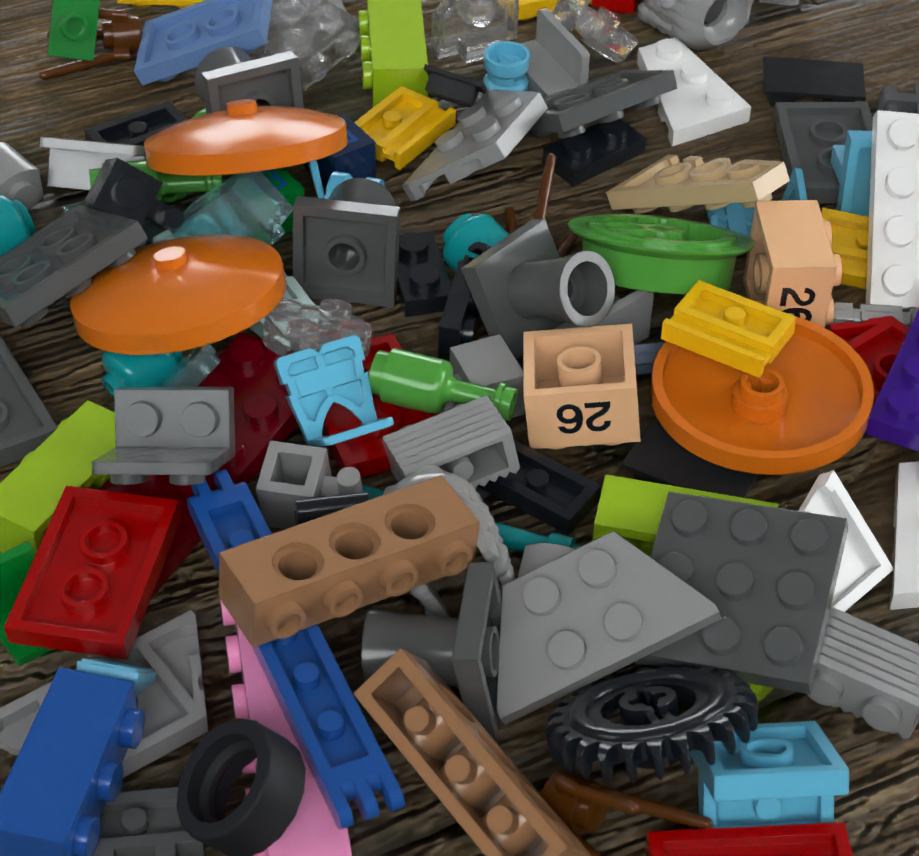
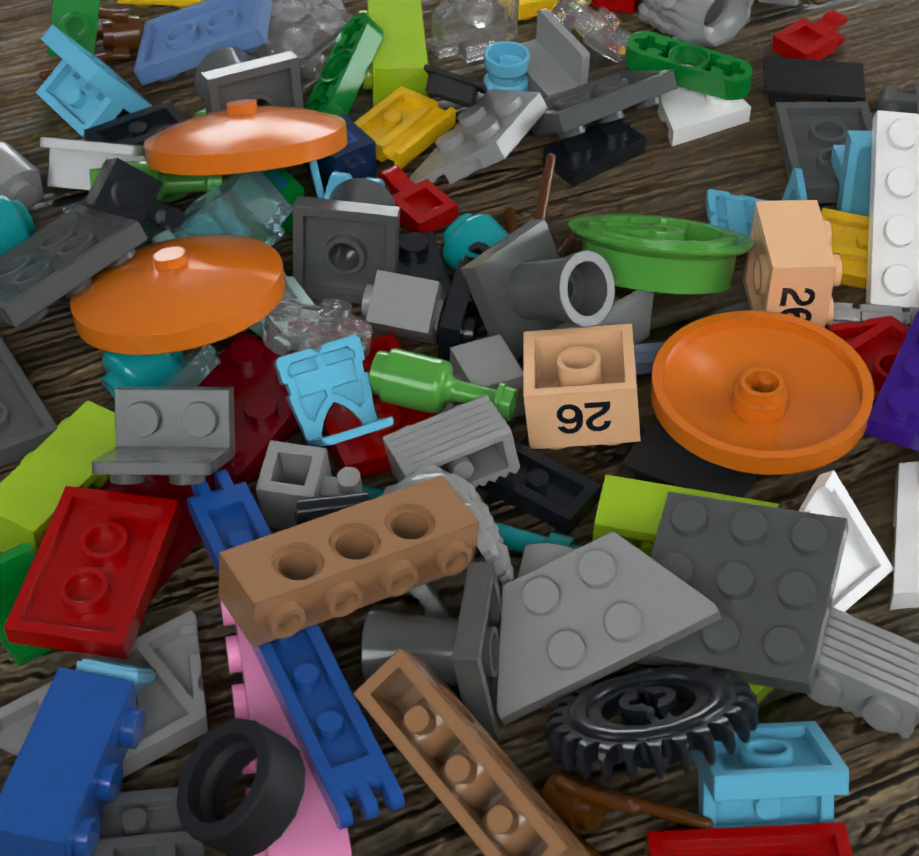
tan wing [606,154,790,214] -> none
yellow plate [661,280,796,378] -> none
none -> medium azure bracket [36,24,153,138]
none -> green beam [304,13,384,116]
none -> light grey brick [361,270,447,344]
none -> red plate [379,165,458,232]
none -> green beam [625,31,753,100]
none -> red plate [772,10,848,60]

